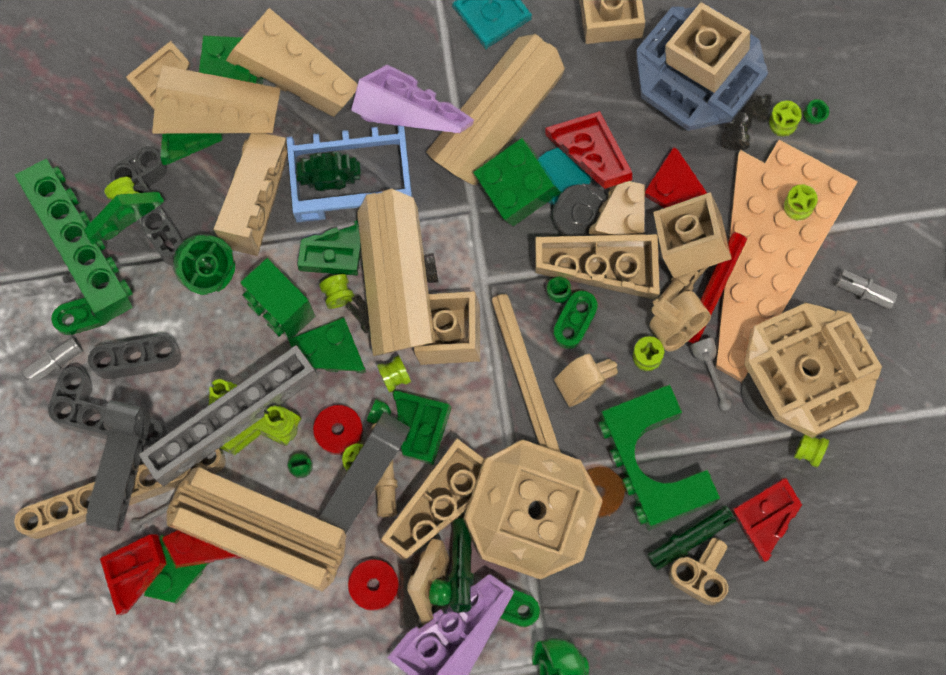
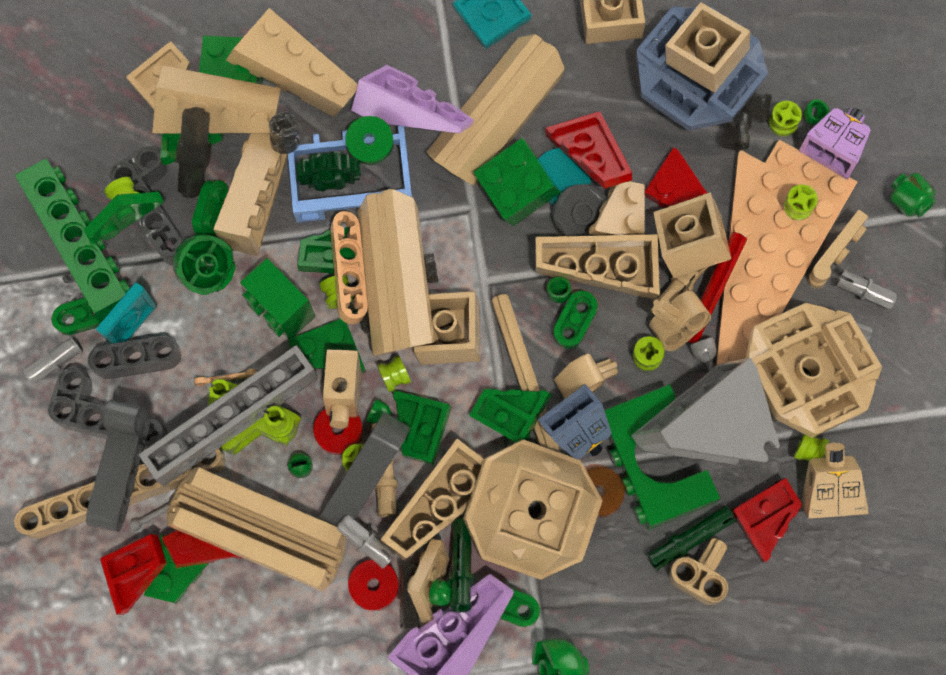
none -> teal tile [96,282,157,344]
none -> clear smoke piece [175,107,211,199]
none -> green plate [192,180,229,236]
none -> light nougat hinge [194,368,257,386]
none -> clear smoke wheel [269,113,299,154]
none -> tan torso [323,350,362,429]
none -> light nougat beam [330,211,368,325]
none -> light grey axle [337,515,395,569]
none -> green piece [345,116,394,165]
none -> green wing [469,389,552,442]
none -> sand blue torso [538,384,612,459]
none -> light grey ladder [631,358,780,465]
none -> lavender torso [799,108,871,180]
none -> tan torso [801,443,868,519]
none -> tan plate [808,210,869,289]
none -> green head [890,173,936,217]

